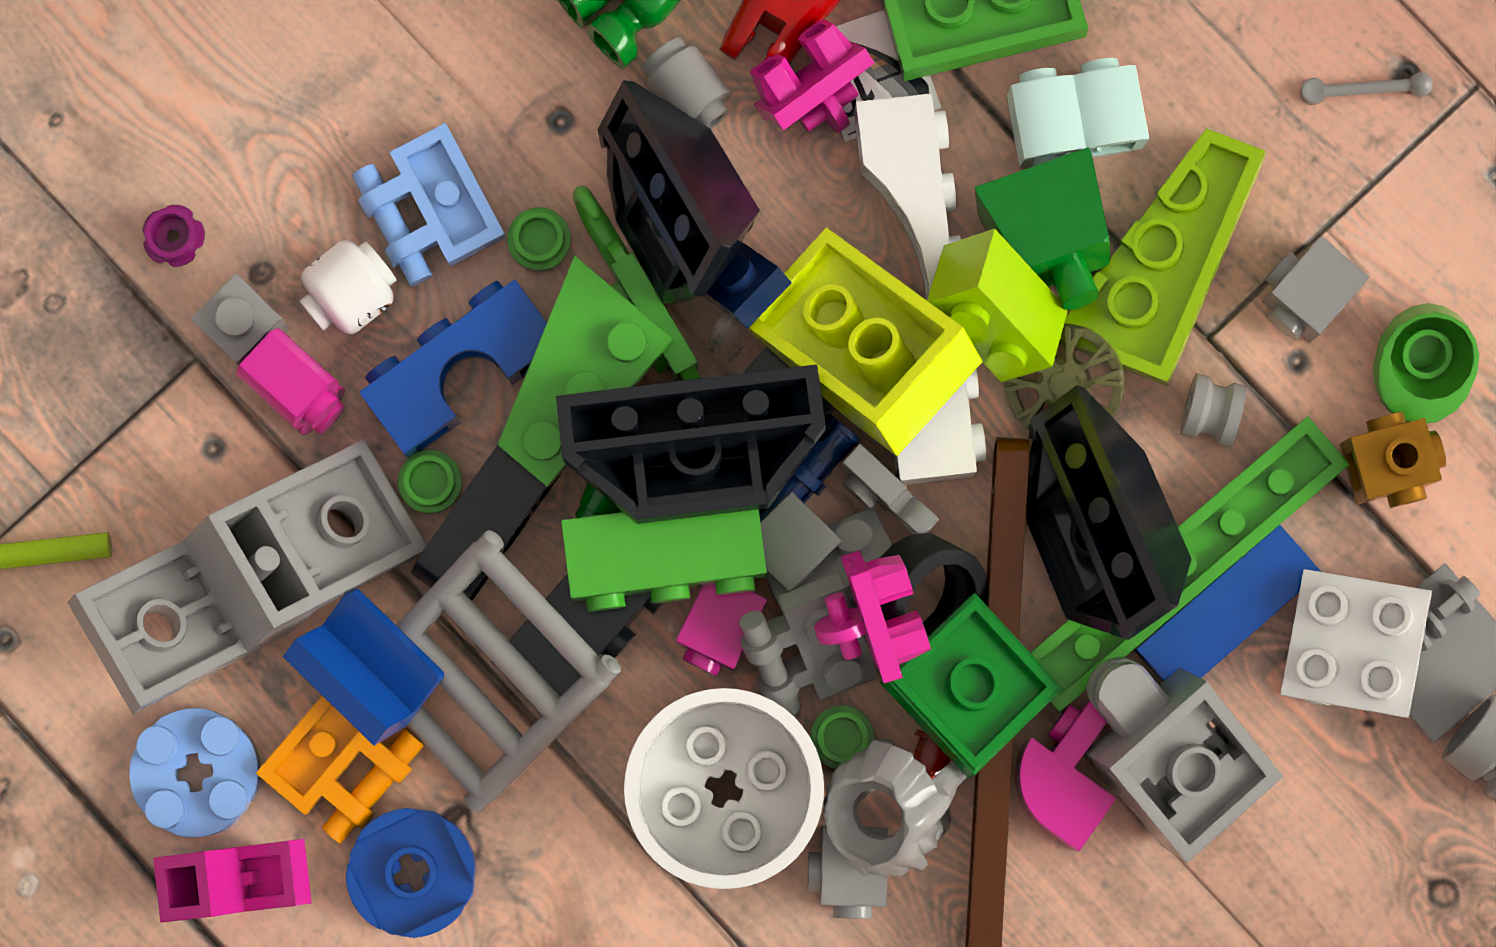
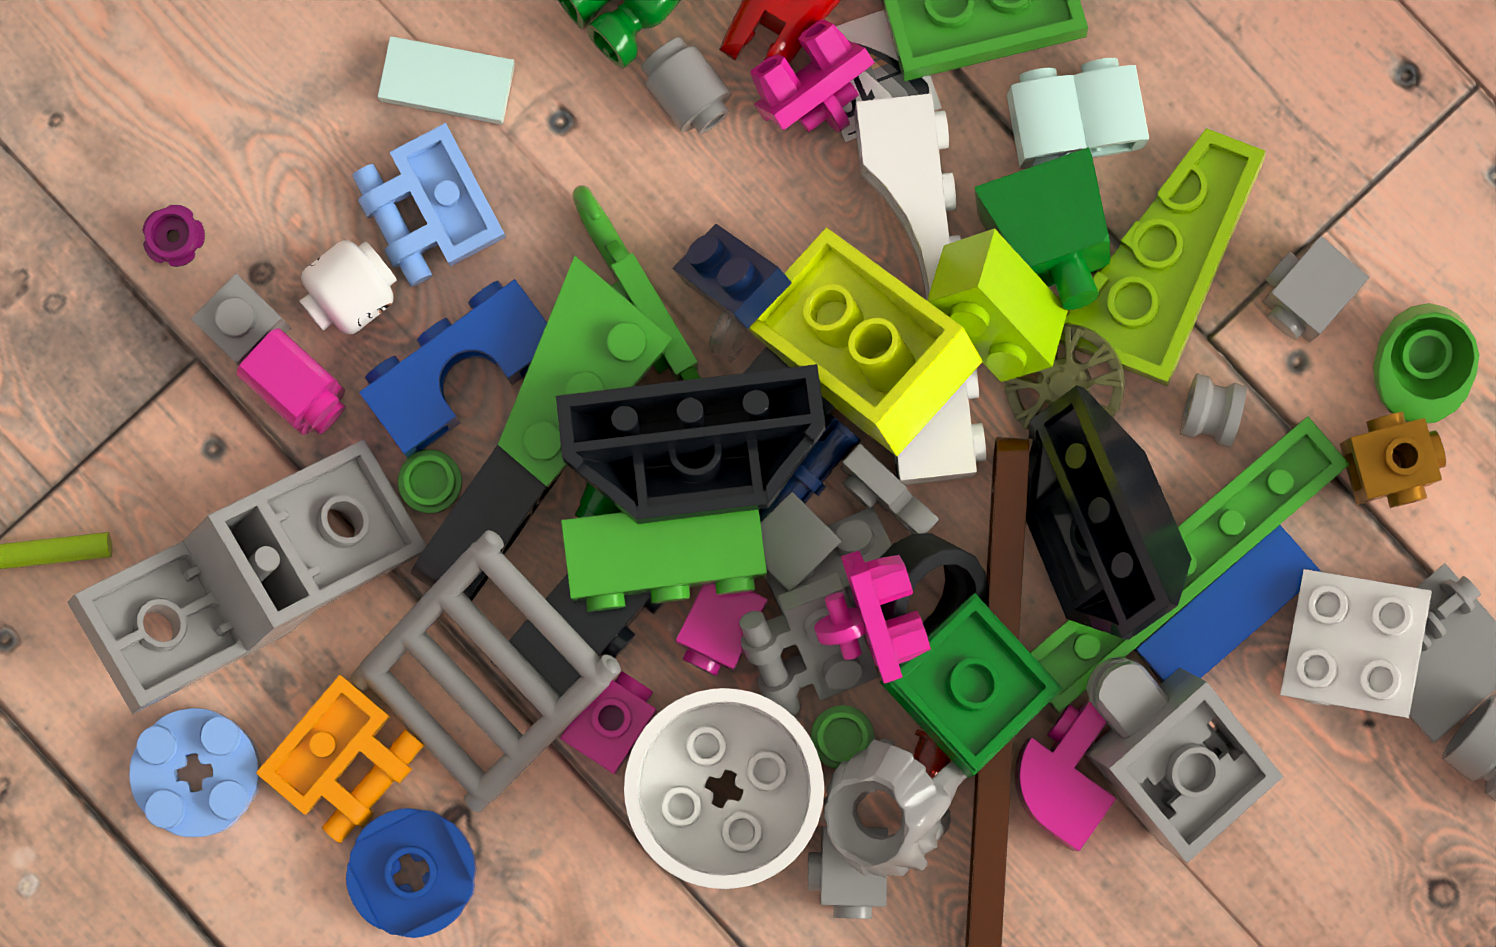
dark pink brick [153,839,312,923] -> none
blue panel [283,588,444,746] -> none
bright green plate [507,207,571,271] -> none
black wedge [597,80,760,305] -> none
light grey hinge [1300,72,1433,105] -> none
none -> light aqua tile [378,36,515,125]
none -> dark pink brick [560,671,658,775]

